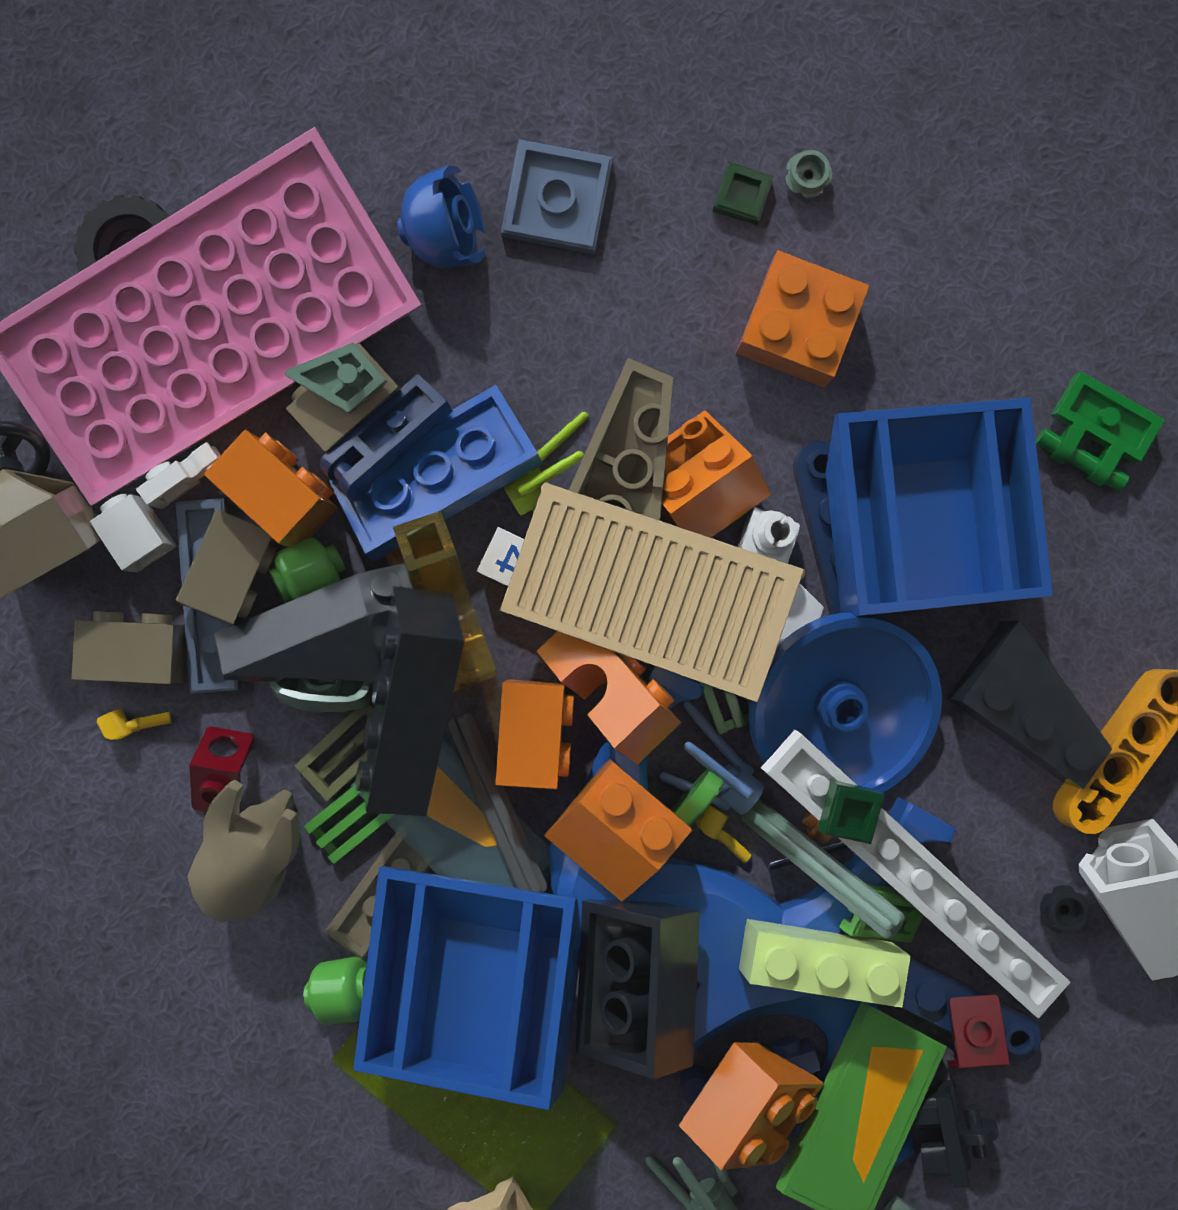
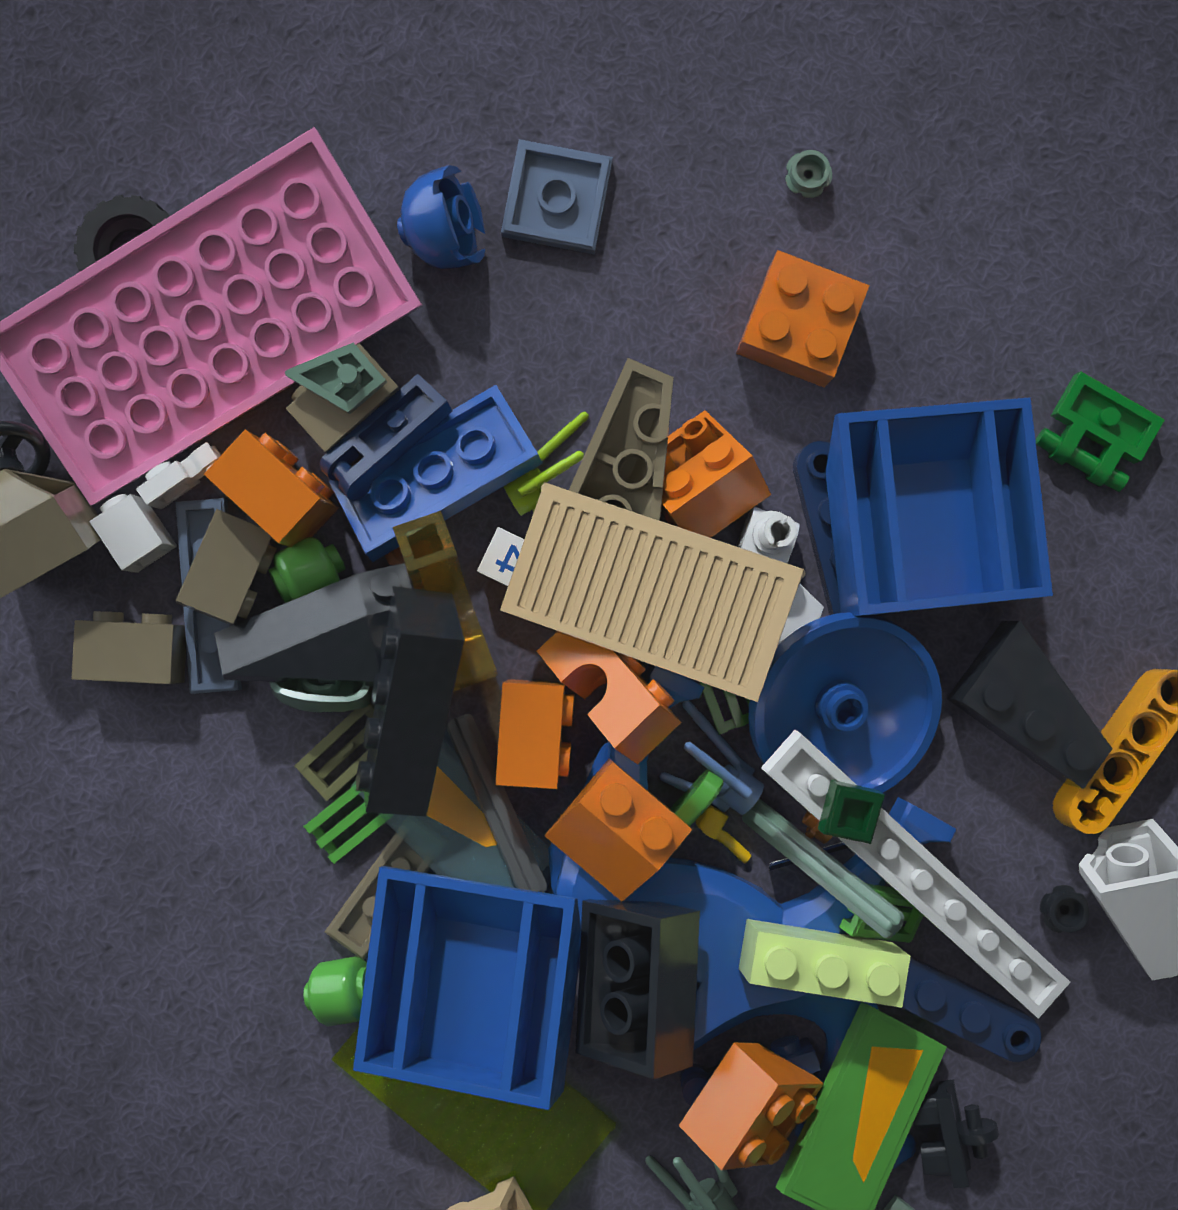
yellow hand [97,708,172,740] -> none
dark tan piece [187,780,300,922] -> none
dark red bracket [189,726,254,812] -> none
dark green tile [712,161,774,225] -> none
dark red bracket [947,995,1010,1068] -> none

